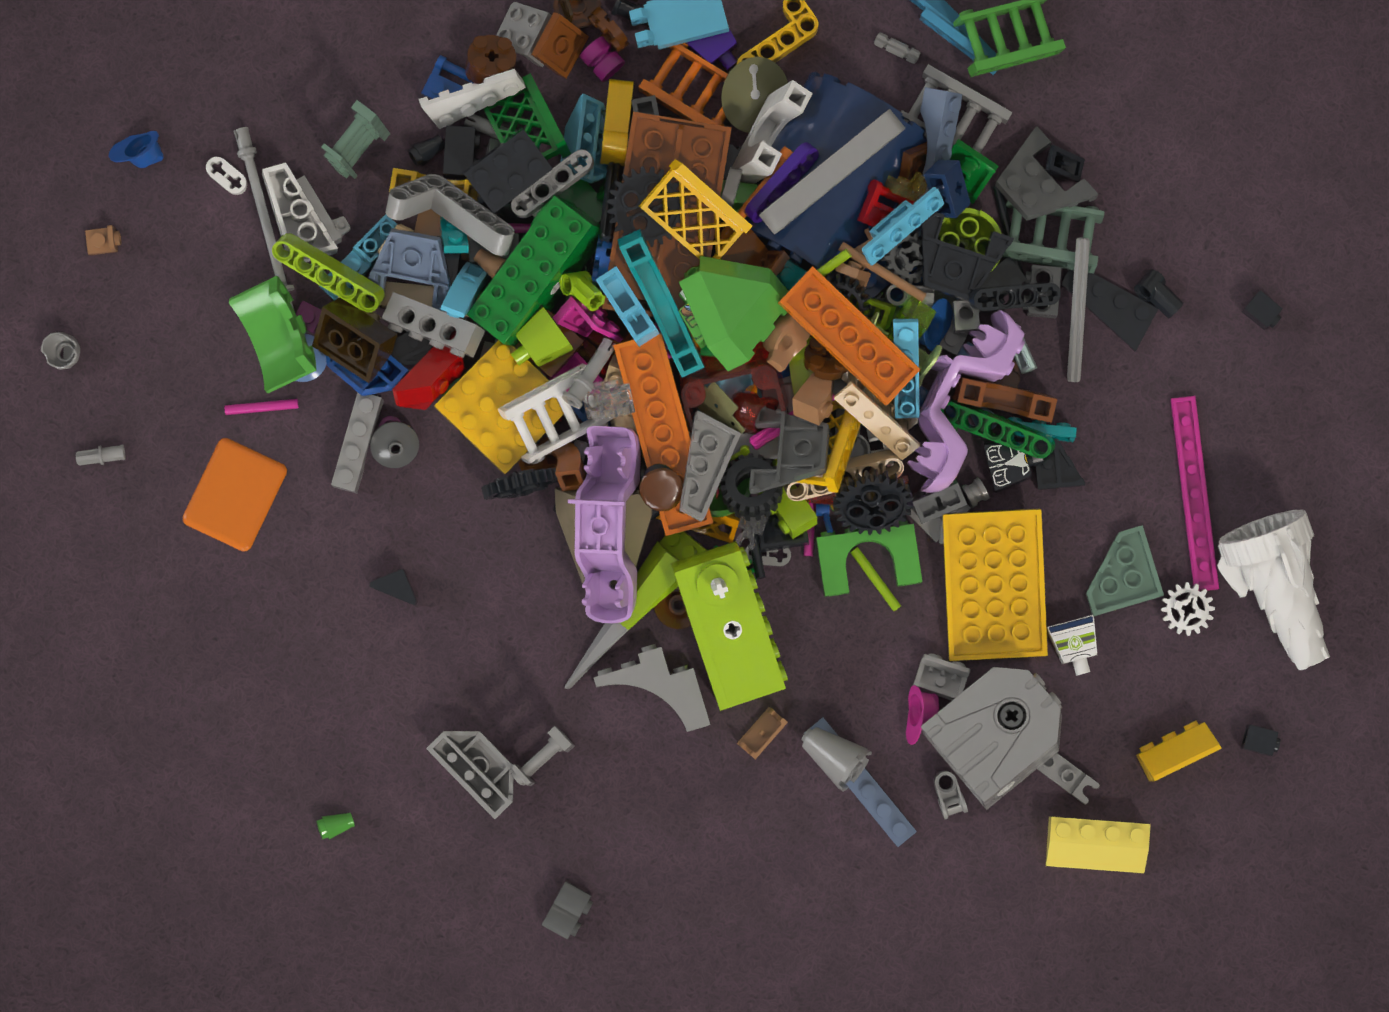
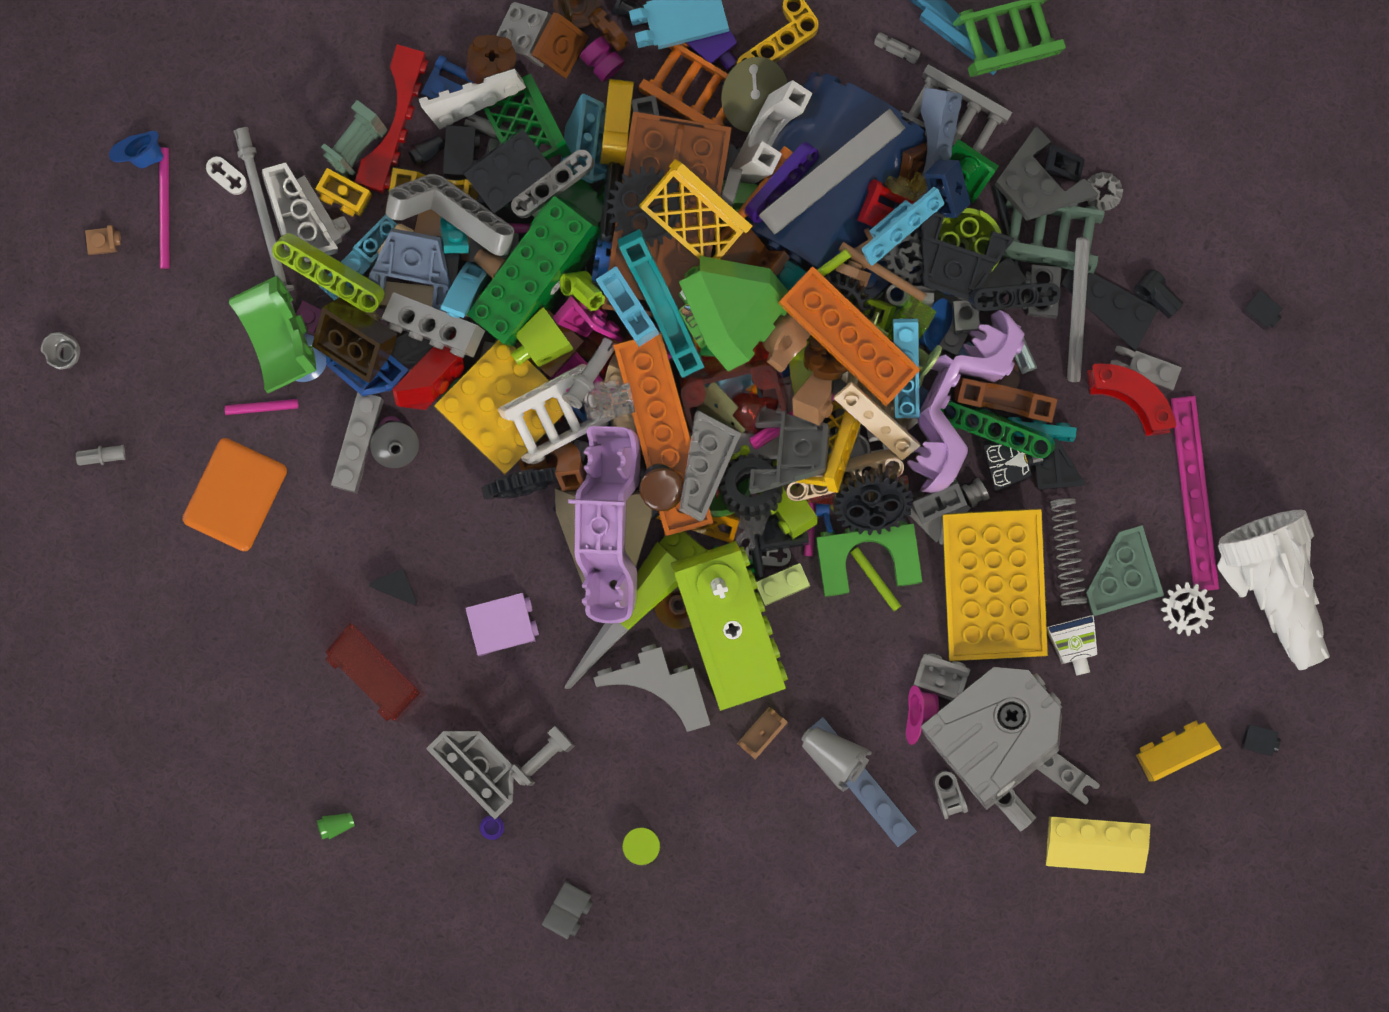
none -> dark pink piece [159,148,170,269]
none -> yellow brick [315,168,372,217]
none -> clear red windscreen [325,623,425,722]
none -> red arch [355,44,429,194]
none -> lavender panel [466,593,539,656]
none -> dark purple plate [480,815,504,840]
none -> lime piece [623,828,660,865]
none -> yellowish green brick [756,563,810,607]
none -> light grey piece [995,789,1036,832]
none -> light grey piece [1050,498,1087,606]
none -> light grey gear [1087,172,1123,211]
none -> red fence [1087,364,1177,436]
none -> light grey hinge [1110,346,1182,391]

